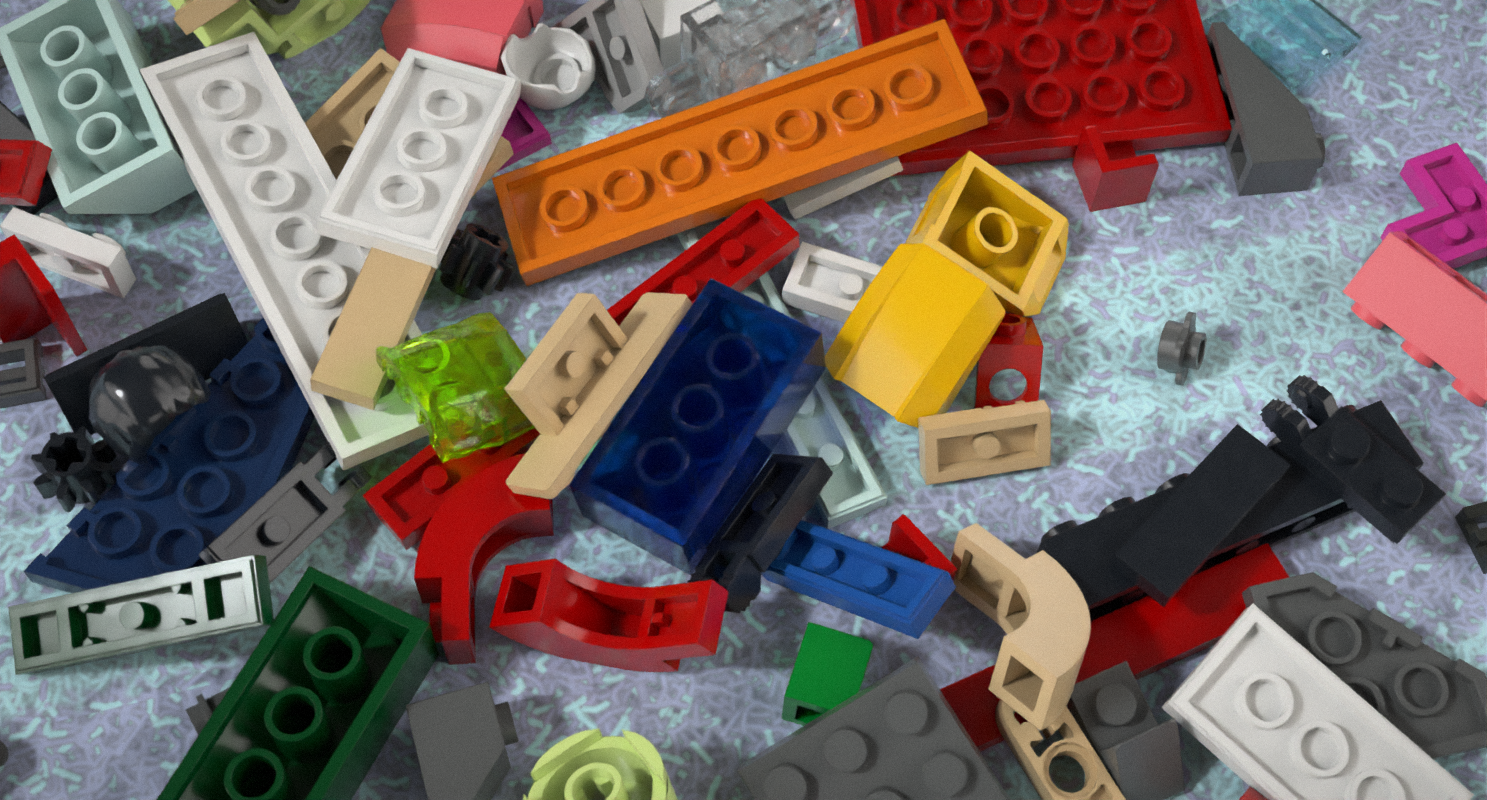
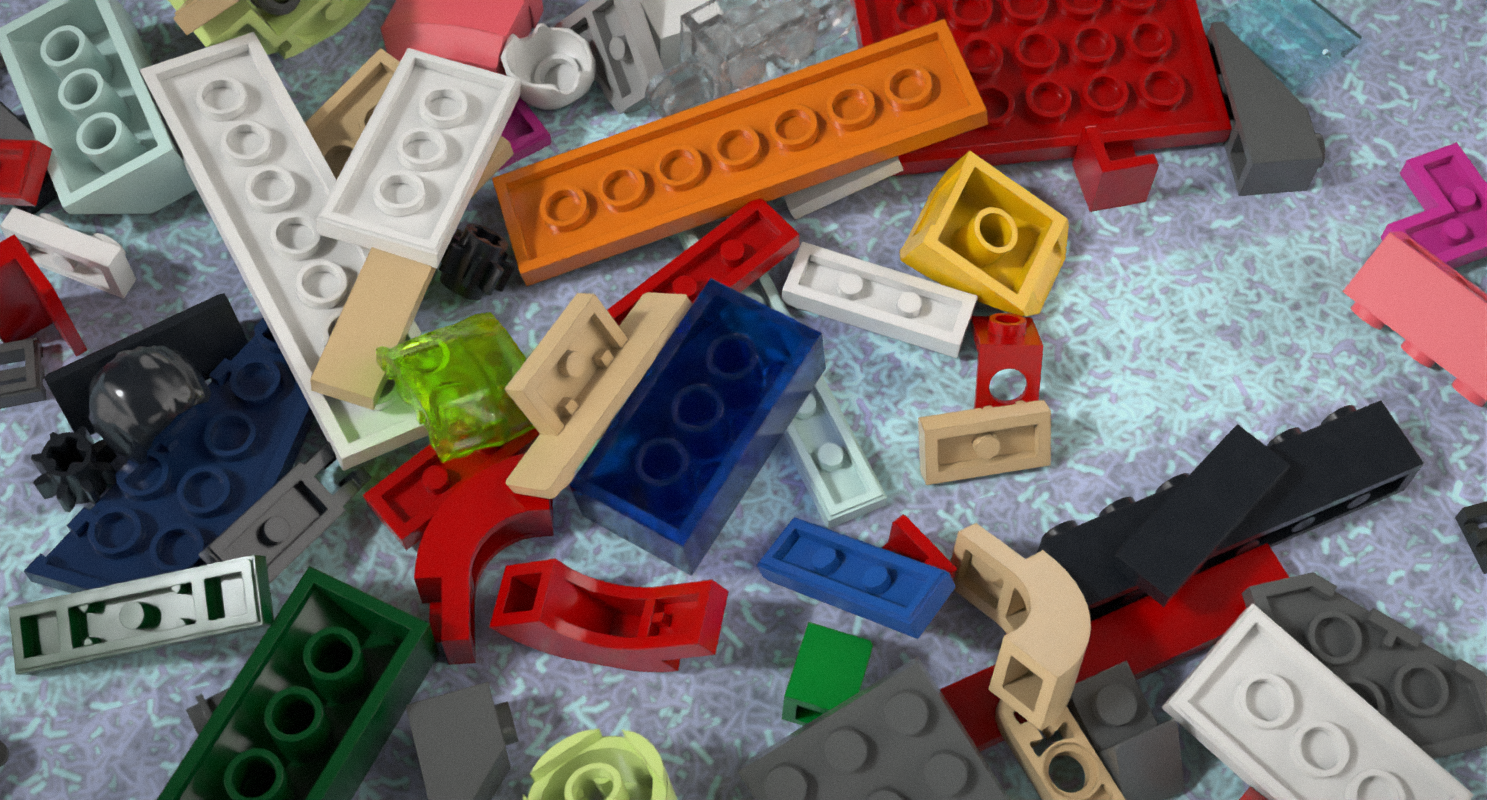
black hinge [687,454,833,614] -> none
yellow slope [822,243,1006,428] -> none
dark grey plate [1157,311,1206,385] -> none
black hinge [1260,375,1446,544] -> none

